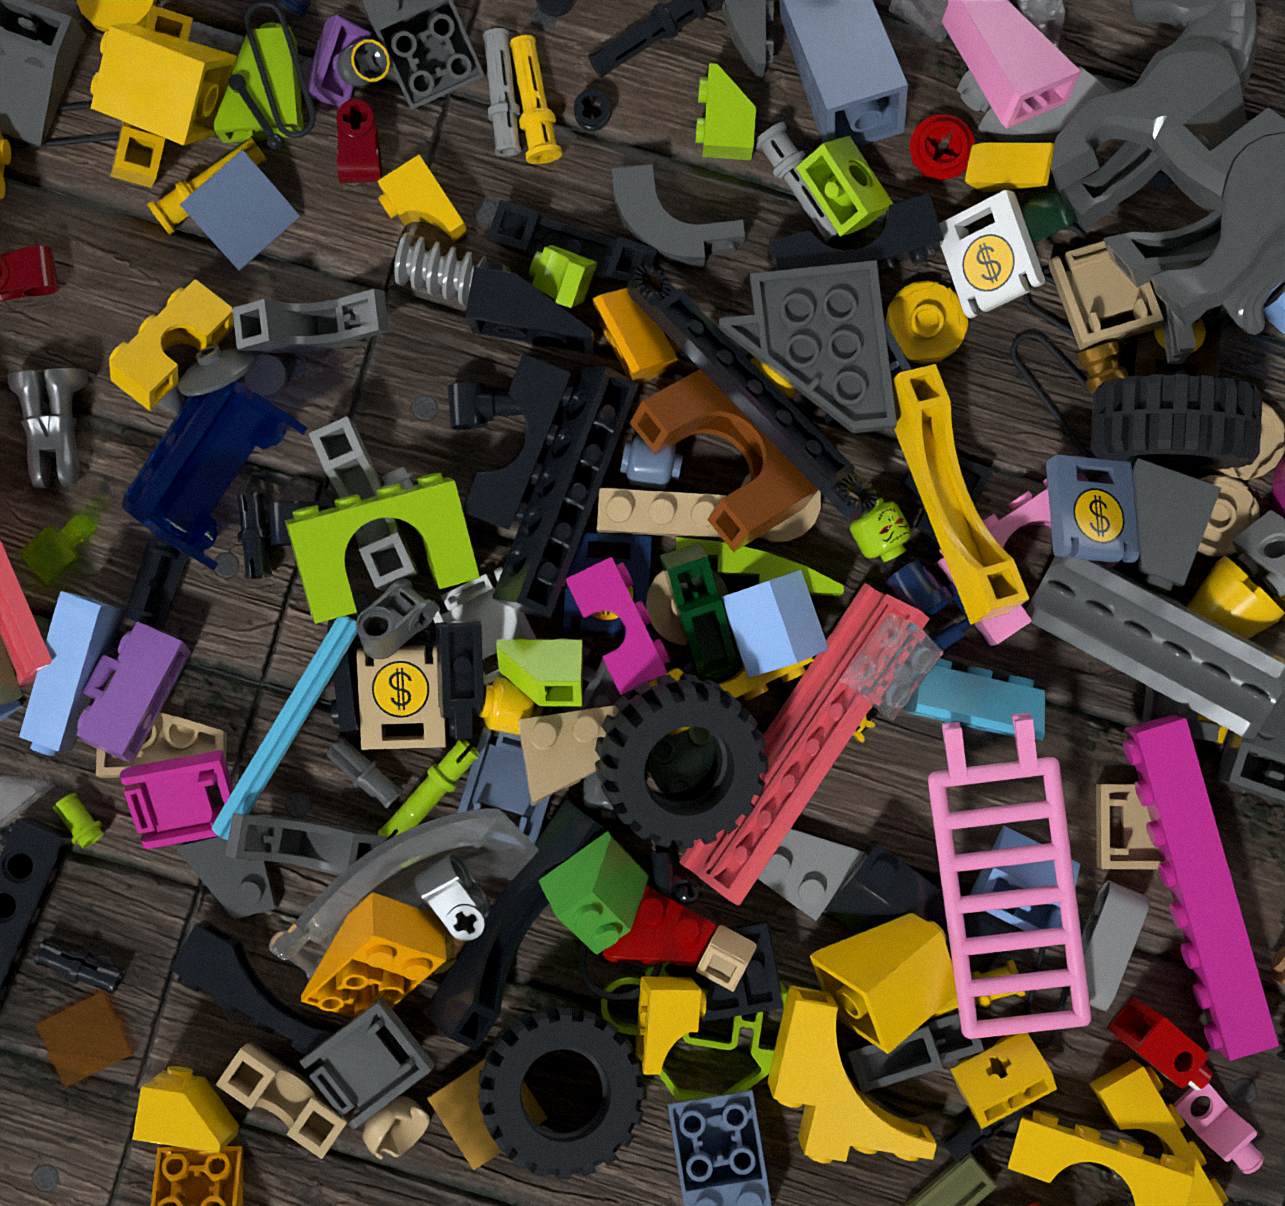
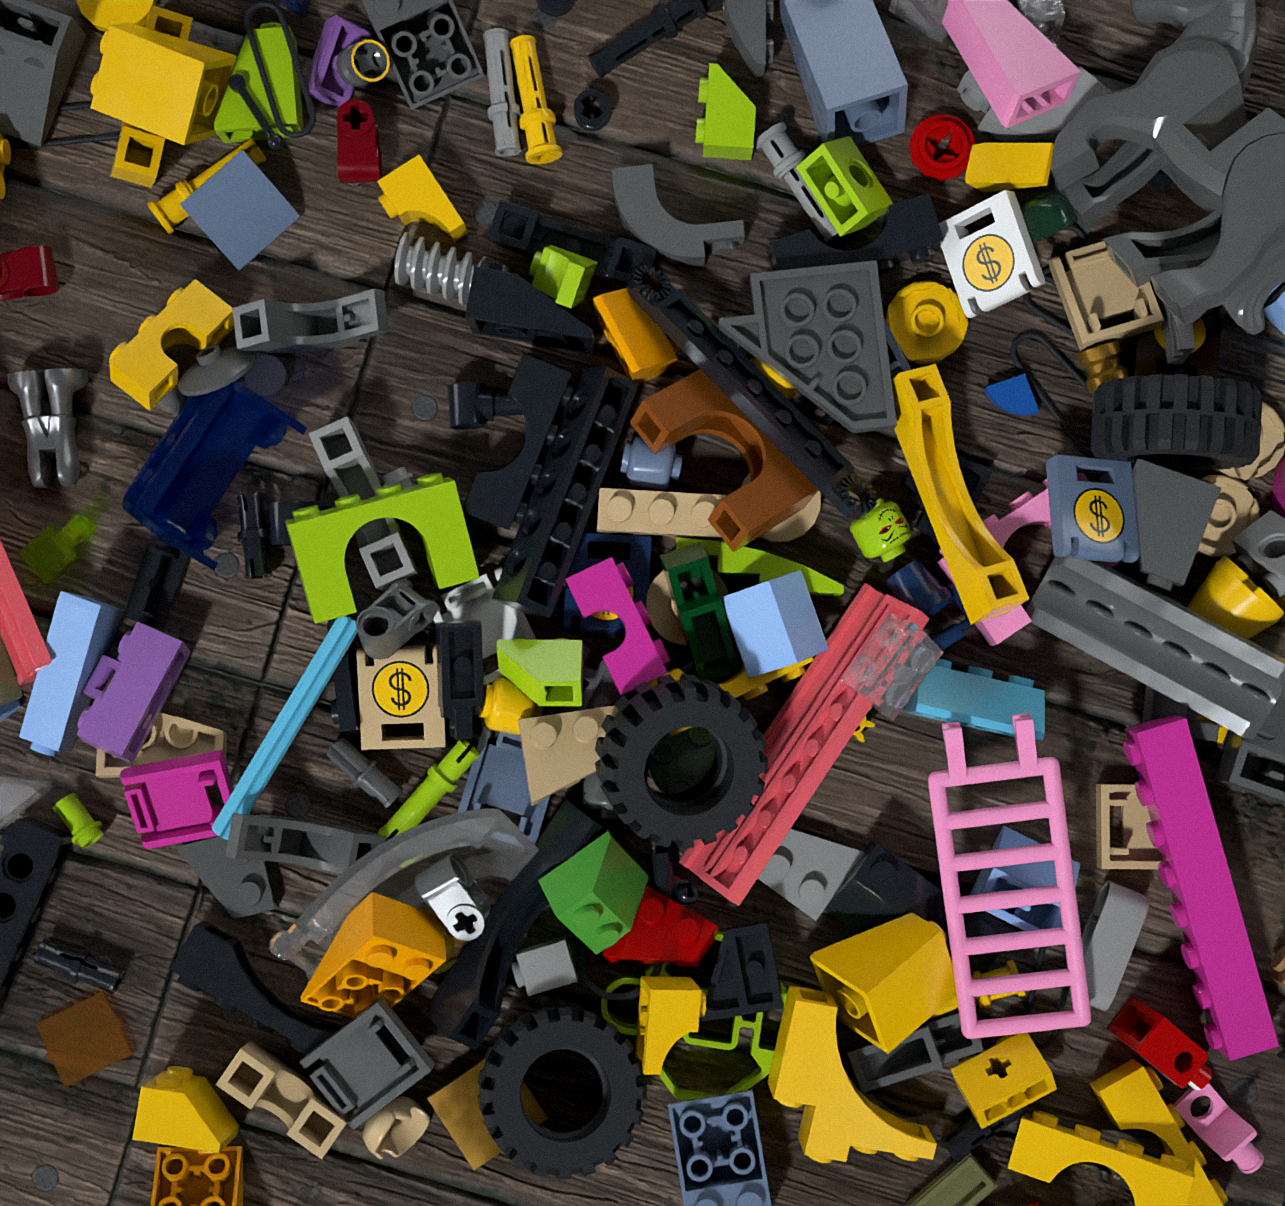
tan slope [696,925,757,992] -> none
none -> light grey brick [512,935,579,996]
none -> blue tile [984,373,1039,417]

